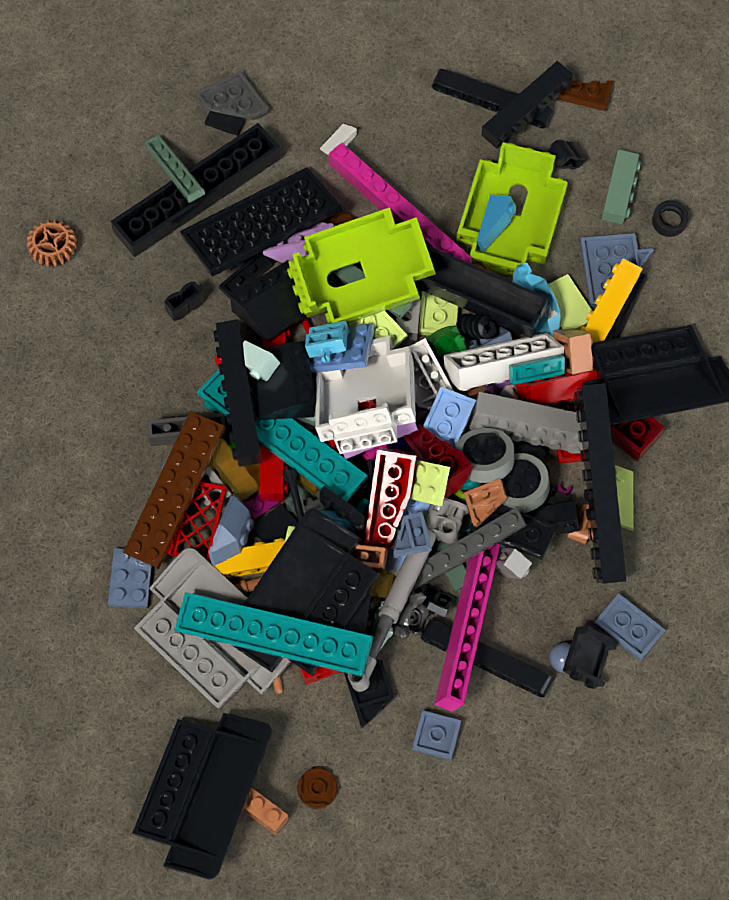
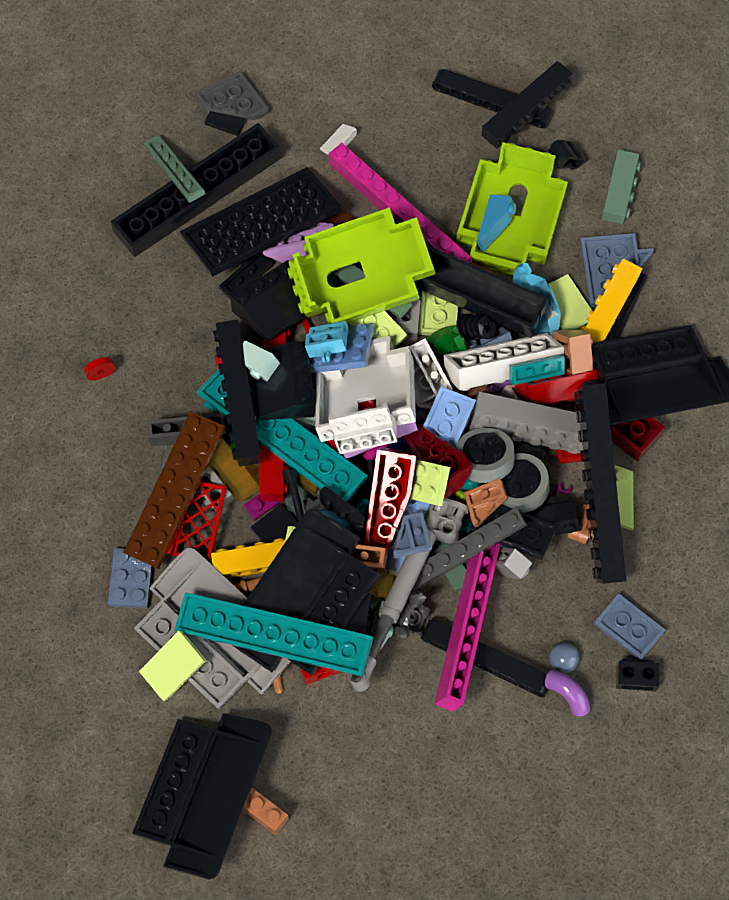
nougat gear [27,219,77,267] -> none
black brick [164,281,204,321] -> none
sand blue wedge [208,494,254,565] -> none
reddish brown tile [297,768,338,809] -> none
black wing [343,659,394,728] -> none
sand blue plate [412,710,461,761] -> none
black wing [419,584,457,617] -> none
reddish brown wing [557,81,613,111] -> none
black panel [563,626,618,689] -> none
black tyre [652,200,688,237] -> none
none -> red piece [84,357,115,381]
none -> yellowish green tile [139,631,206,701]
none -> medium lavender cylinder [545,670,591,716]
none -> black brick [616,658,659,691]

